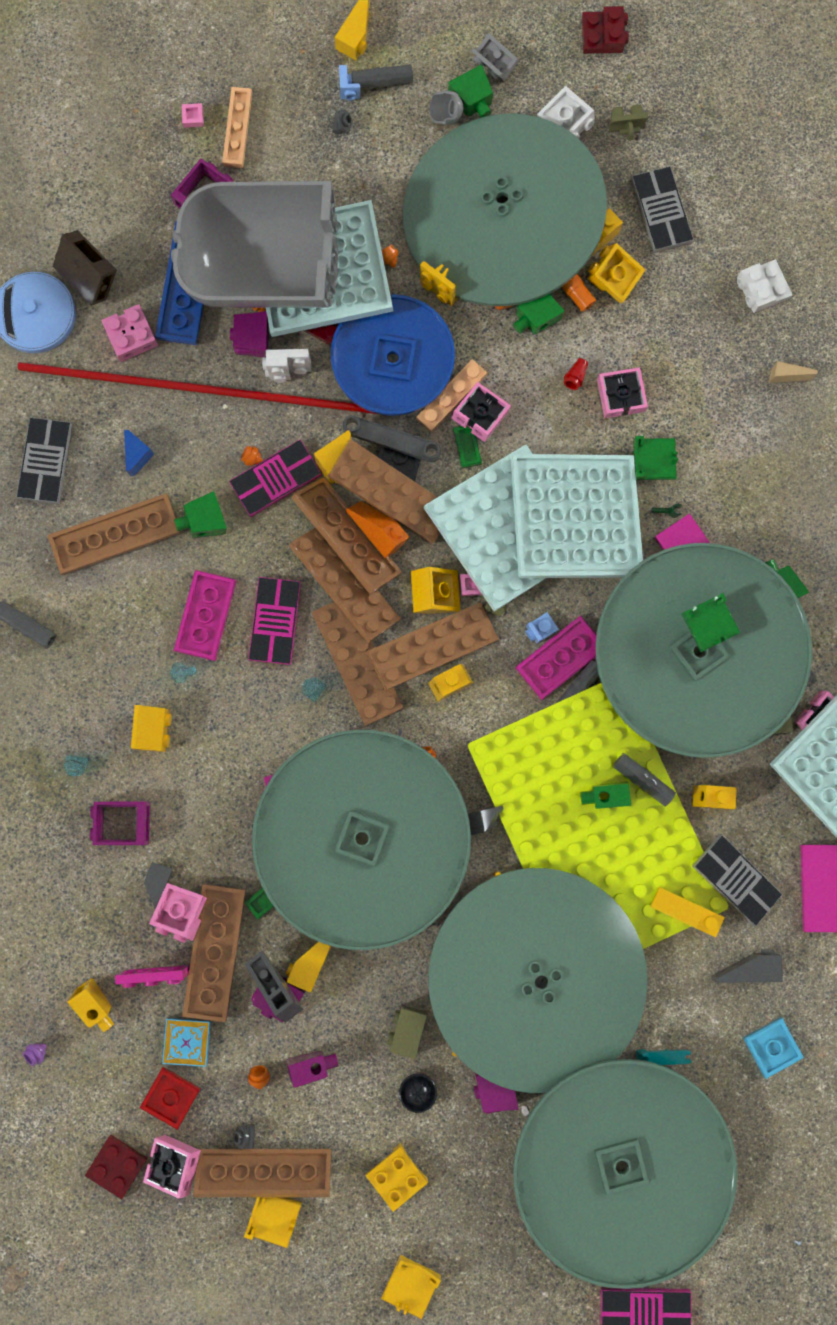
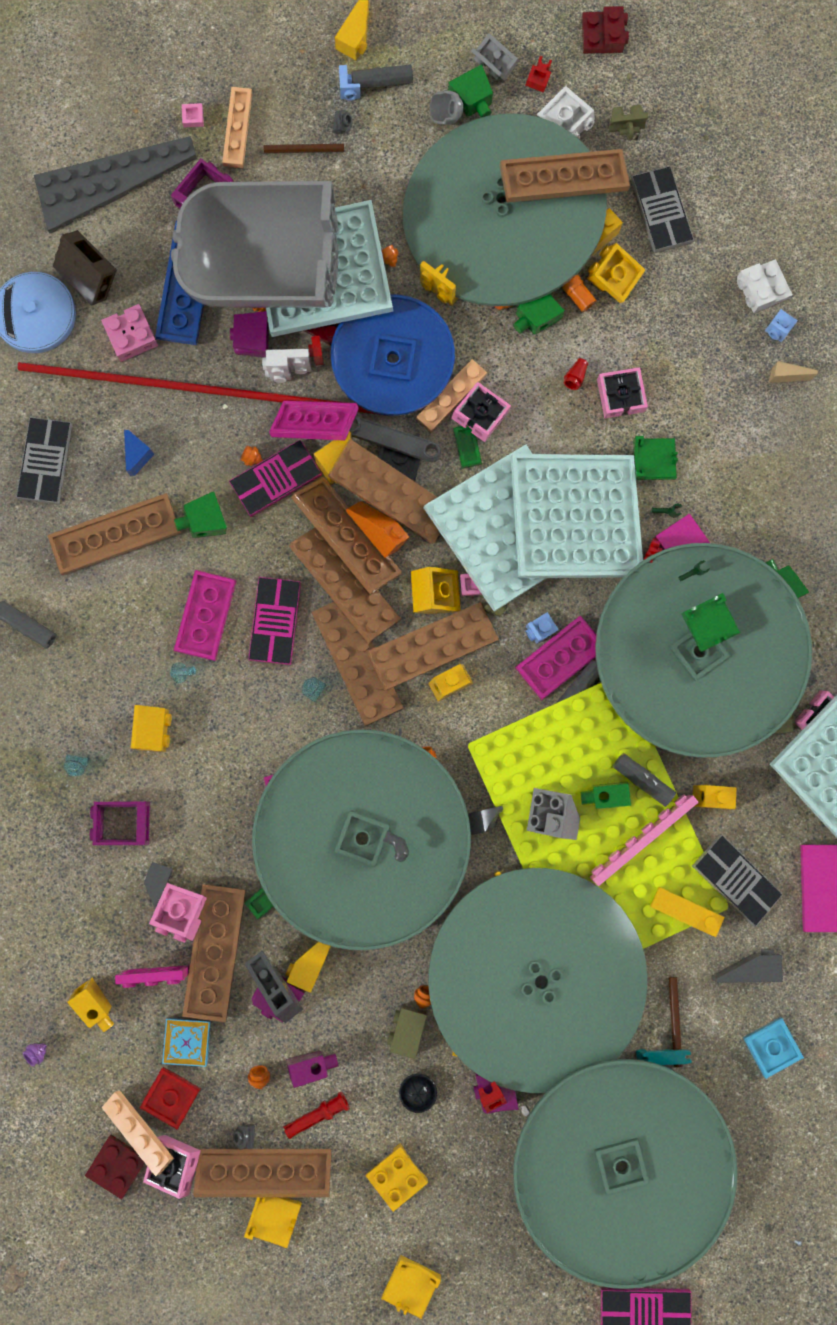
none -> dark grey wing [34,136,197,234]
none -> light nougat plate [102,1090,174,1176]
none -> reddish brown piece [264,143,344,154]
none -> dark pink tile [269,401,359,441]
none -> red pin [283,1091,350,1139]
none -> red plate [308,336,324,366]
none -> dark grey arm [383,831,409,862]
none -> orange plate [414,985,431,1009]
none -> red tile [478,1081,507,1113]
none -> medium nougat plate [500,149,630,203]
none -> red plate [525,56,552,93]
none -> light grey slope [527,788,580,840]
none -> bright pink plate [589,794,699,886]
none -> red plate [643,538,662,563]
none -> reddish brown piece [668,977,683,1067]
none -> dark green hand [678,560,710,582]
none -> light blue bracket [765,309,798,342]

